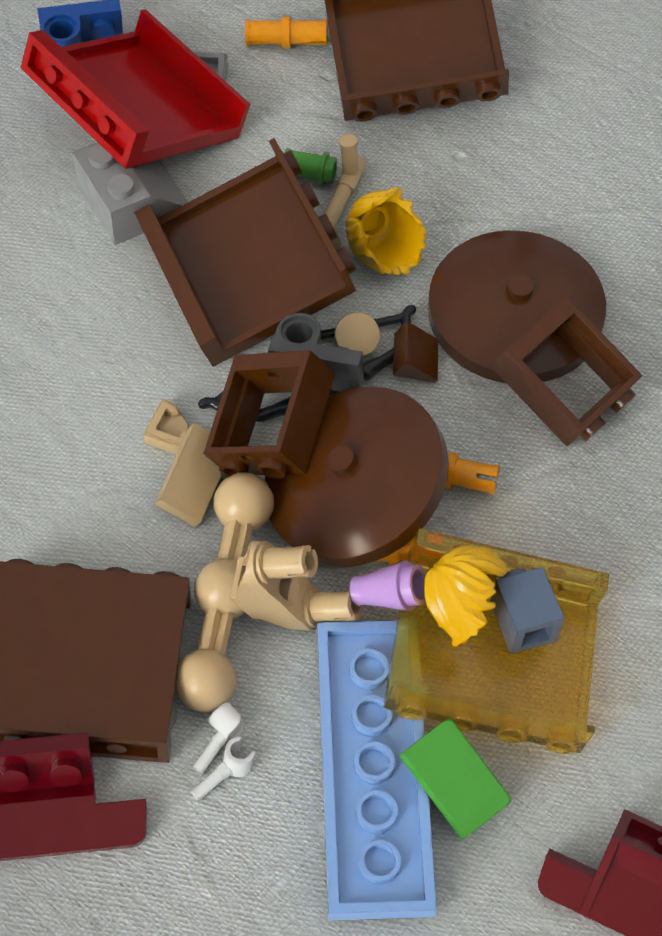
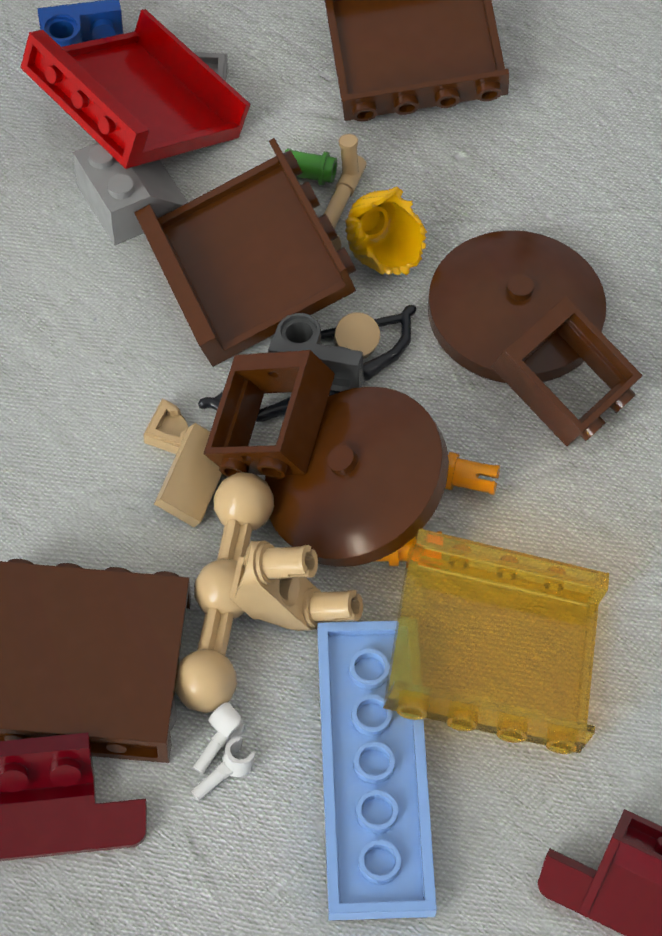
light orange pin [245,16,328,49] -> none
lavender cone [350,561,426,611] -> none
reddish brown slope [393,323,438,383] -> none
bright green slope [399,718,511,840] -> none
yellow hair [424,545,510,647] -> none
sand blue brick [490,567,565,654] -> none

